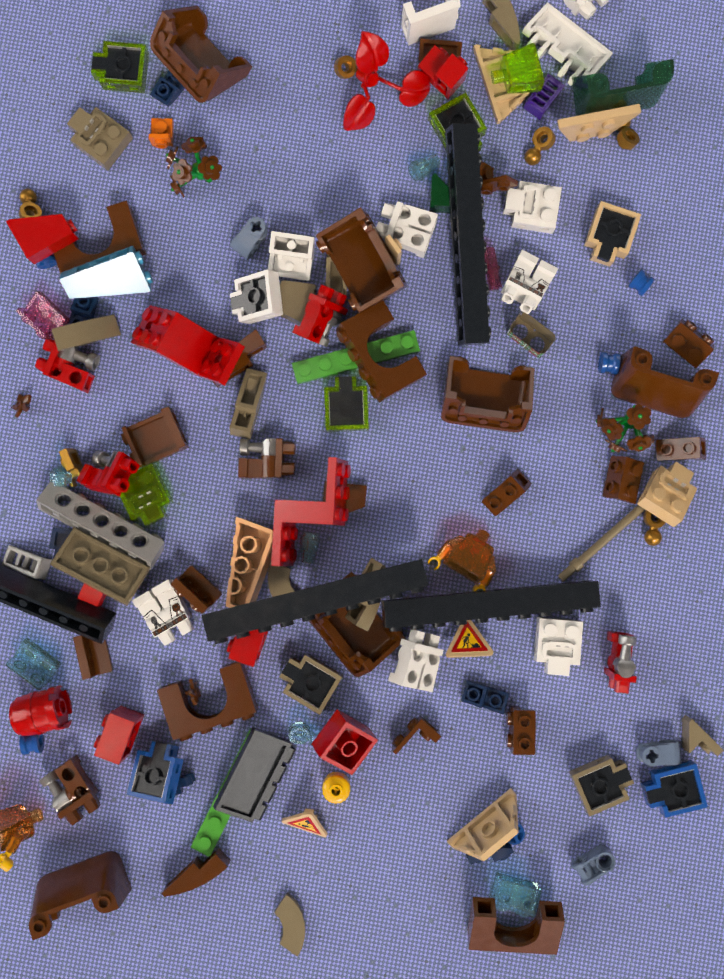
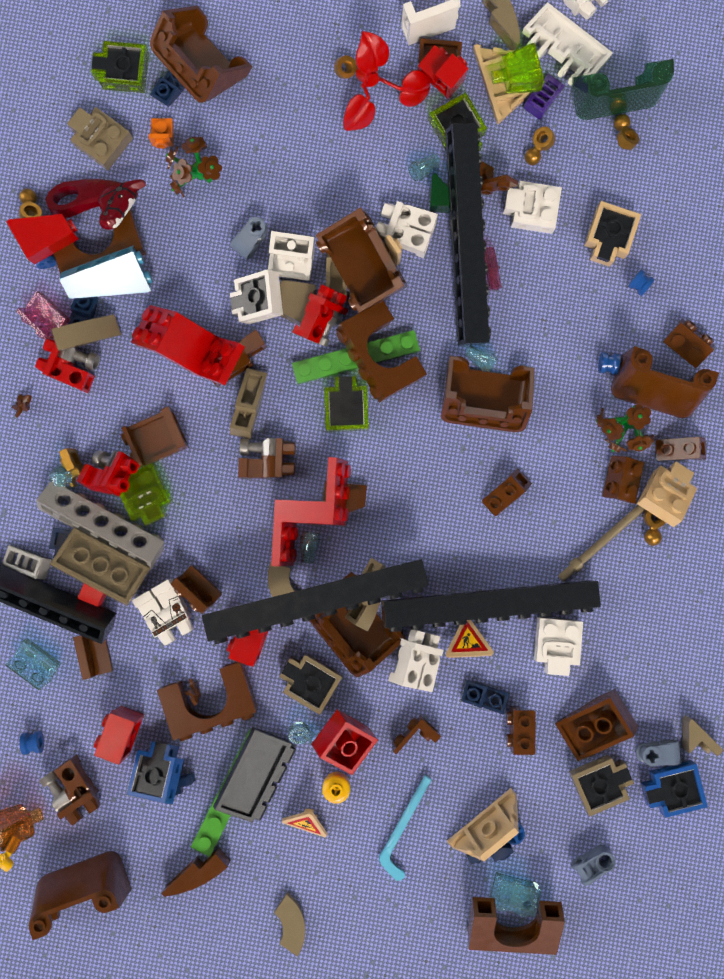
red piece [9,685,72,736] -> none
light nougat wedge [226,517,273,608] -> none
clear orange torso [428,529,496,591] -> none
white hips [501,250,558,314] -> none
dark tan piece [507,312,555,358] -> none
tan wing [557,104,641,142] -> none
hips [604,631,637,694] -> none
none -> dark red animal [45,179,146,230]
none -> medium azure piece [379,775,432,881]
none -> clear light blue cone [465,345,498,372]
none -> reddish brown slope [555,689,638,761]

